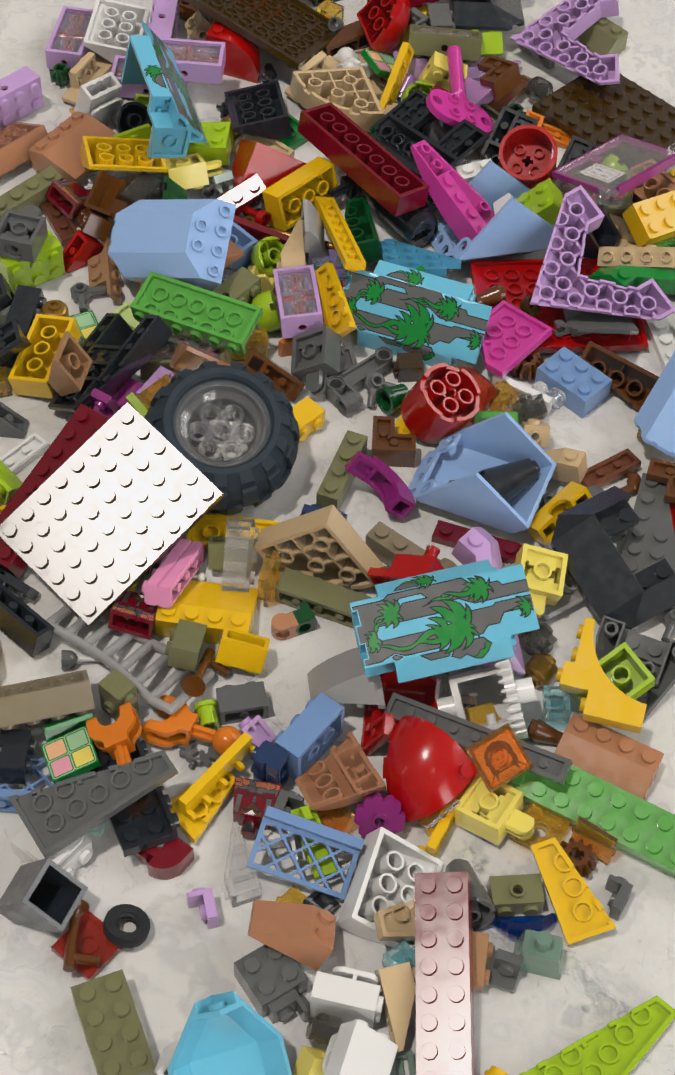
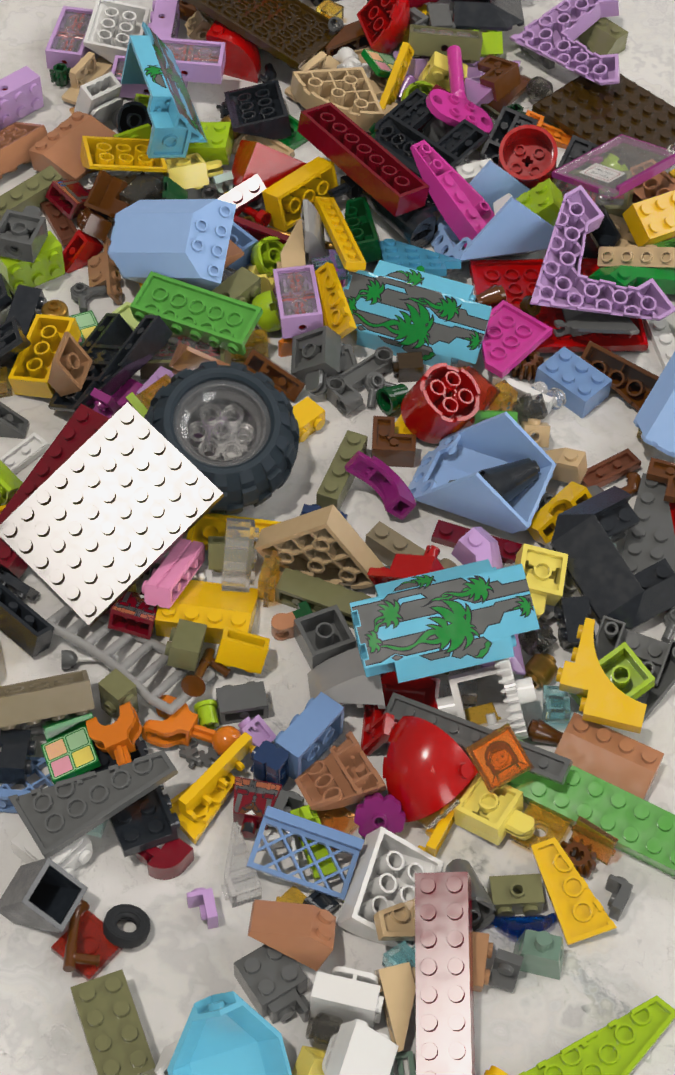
none -> dark grey brick [293,605,356,670]
none -> black brick [554,596,596,649]

